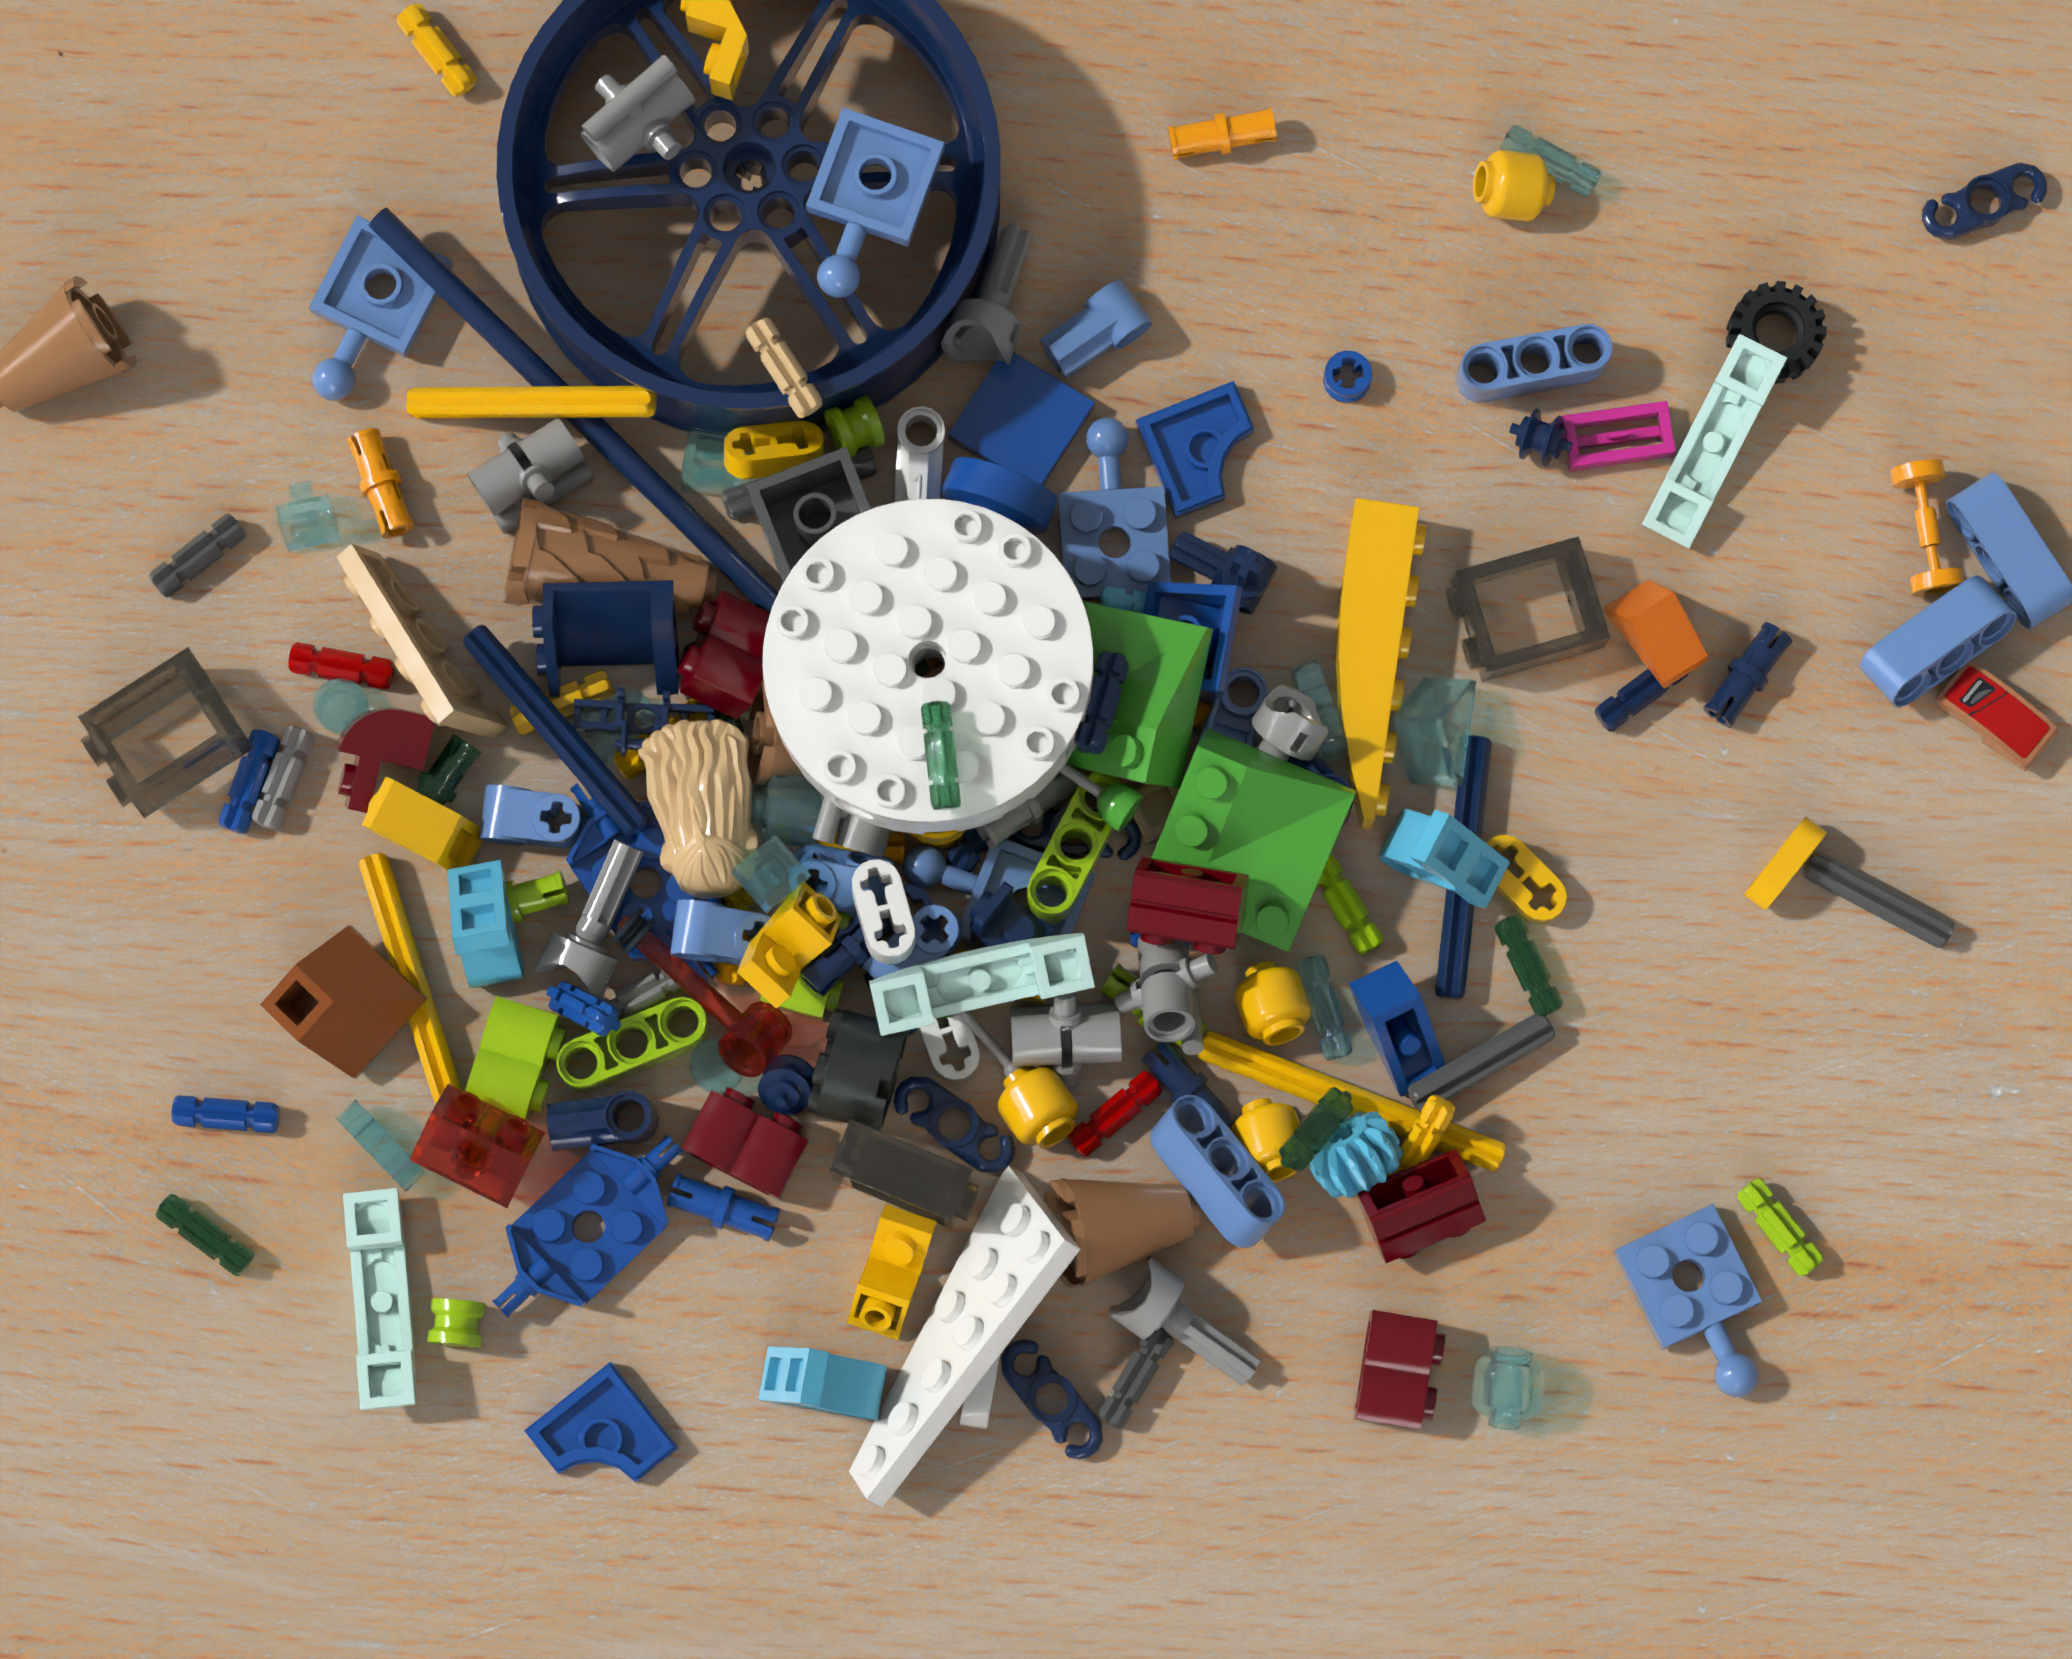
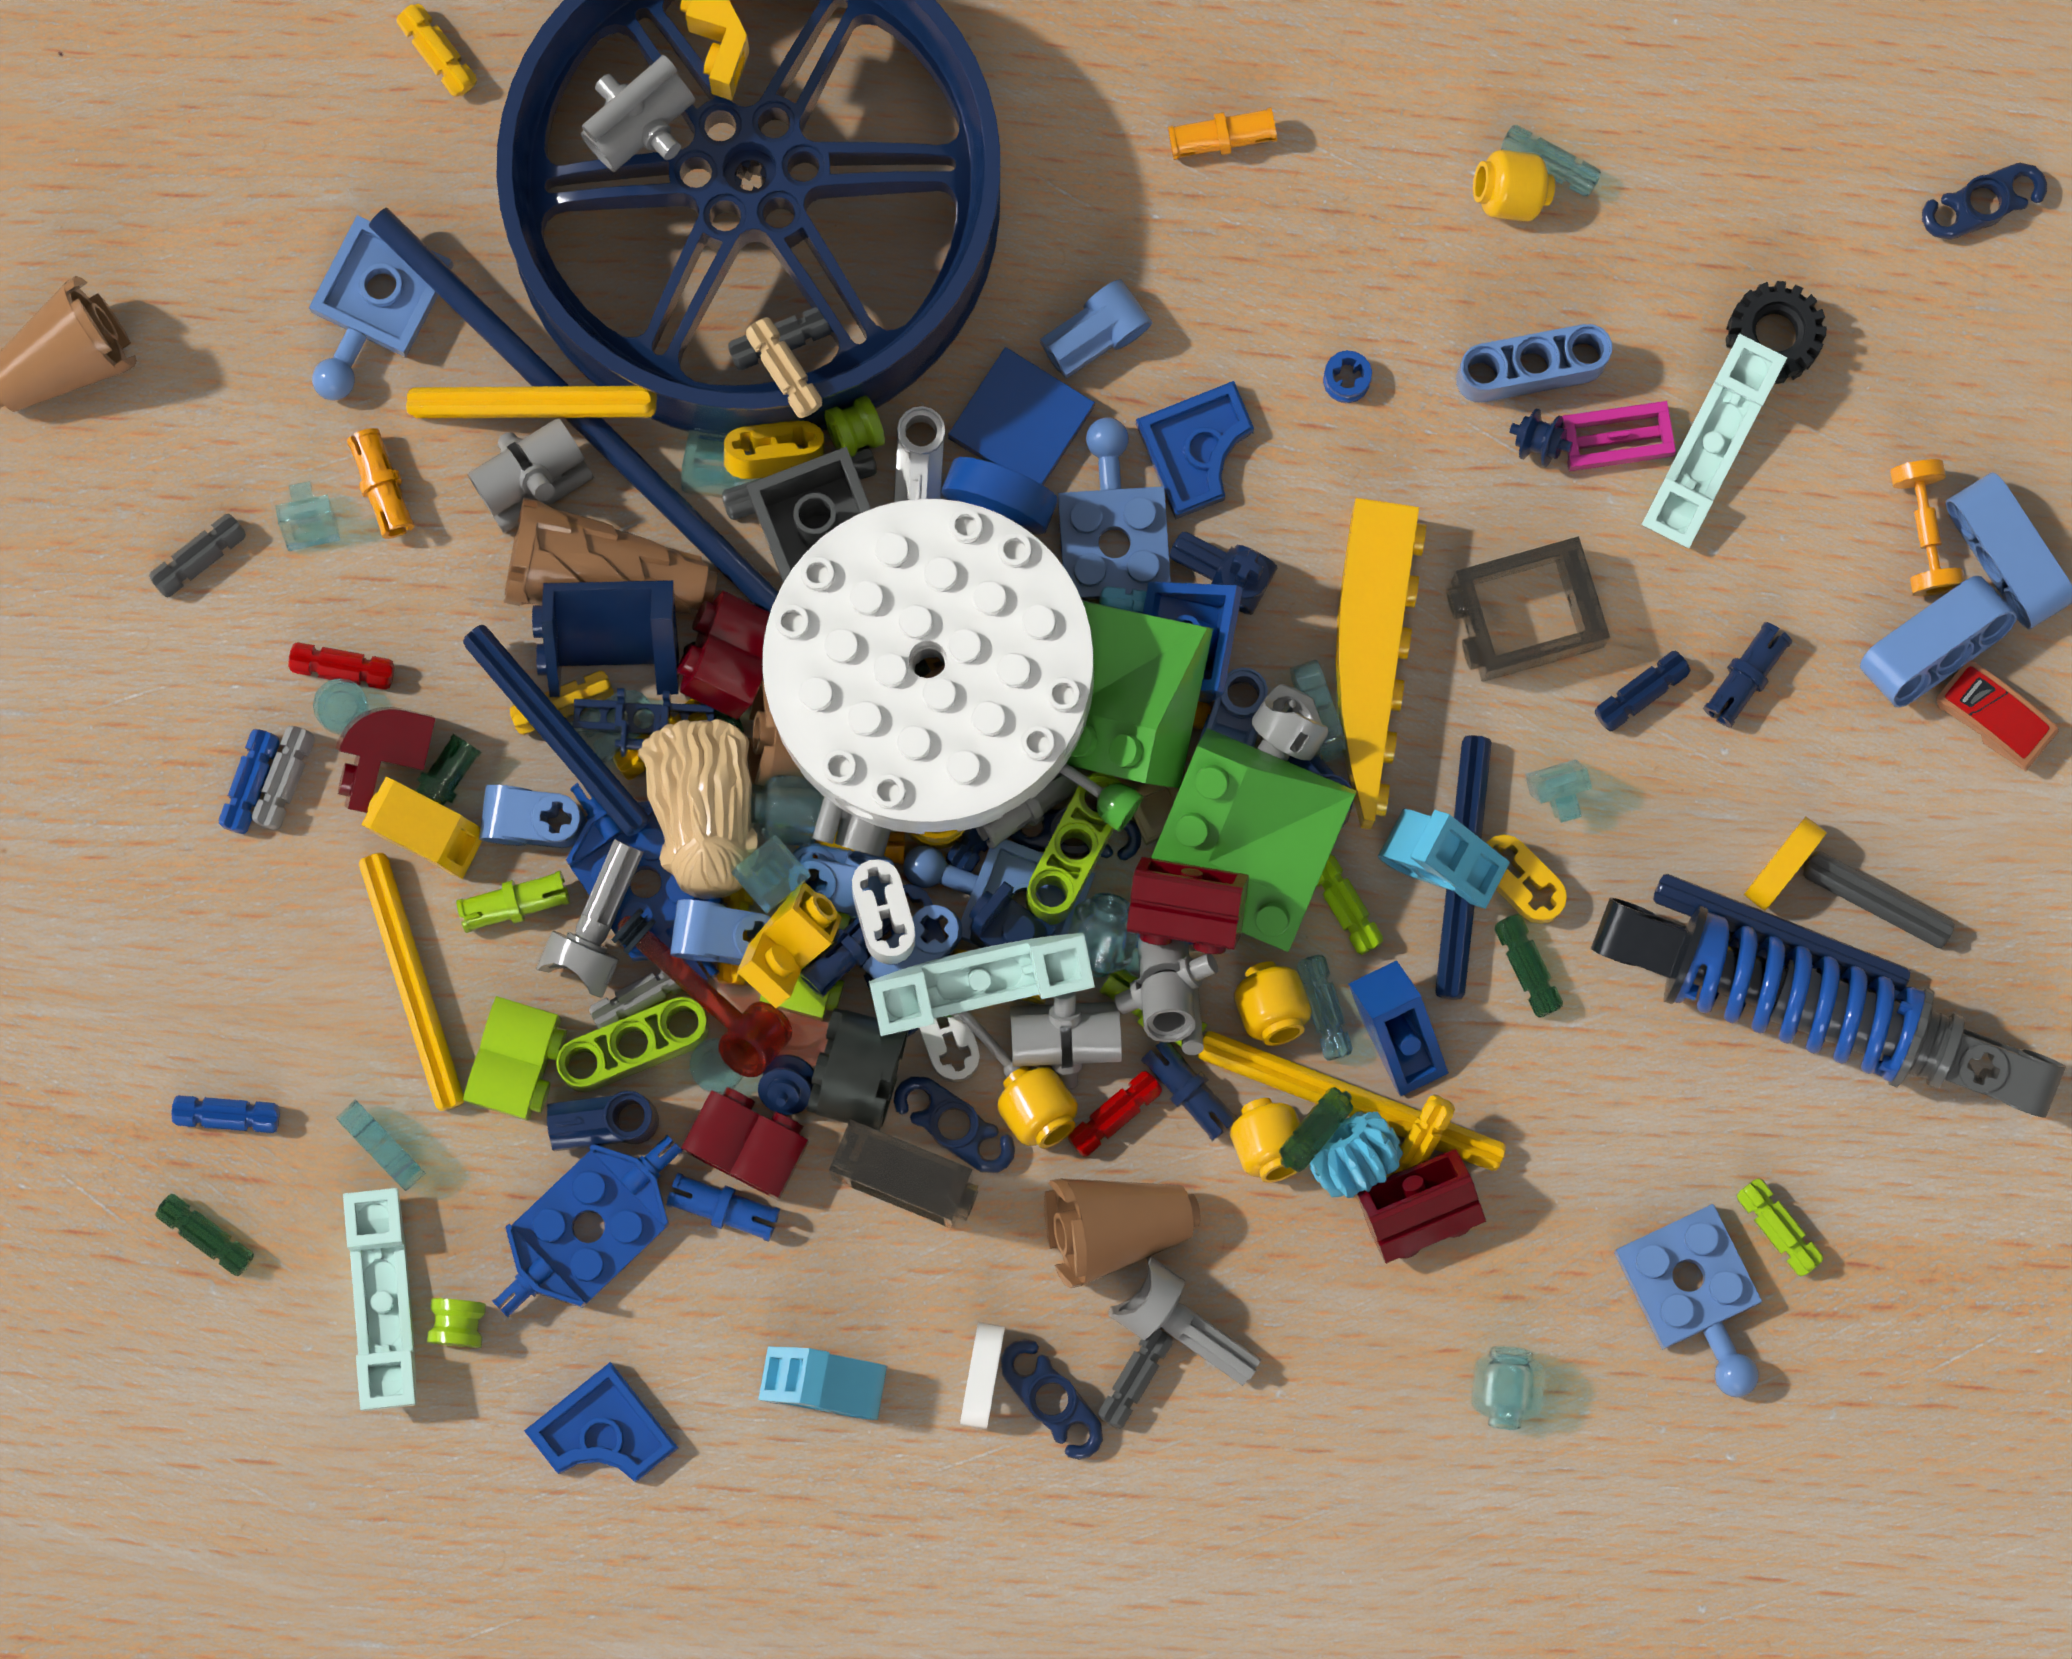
clear smoke window [78,647,254,818] -> none
dark orange slope [260,925,428,1079] -> none
tan wing [336,544,509,739] -> none
clear red brick [409,1084,546,1208] -> none
medium azure tile [448,860,524,989] -> none
blue axle [546,981,621,1037] -> none
medium blue plate [806,107,945,298] -> none
yellow slope [847,1204,937,1340] -> none
white wing [849,1165,1081,1508] -> none
clear green axle [921,701,961,811] -> none
light grey piece [941,223,1033,365] -> none
dark blue axle [1074,651,1129,755] -> none
medium blue beam [1150,1095,1286,1248] -> none
dark red brick [1353,1310,1446,1430] -> none
clear light blue slope [1393,678,1476,786] -> none
dark grey axle [1407,1012,1556,1113] -> none
orange slope [1604,580,1709,688] -> none
none -> dark grey axle [728,307,832,370]
none -> clear light blue head [1067,893,1140,977]
none -> clear light blue tile [1525,759,1592,823]
none -> piece [1591,897,2066,1118]
none -> dark blue axle [1653,874,1910,992]

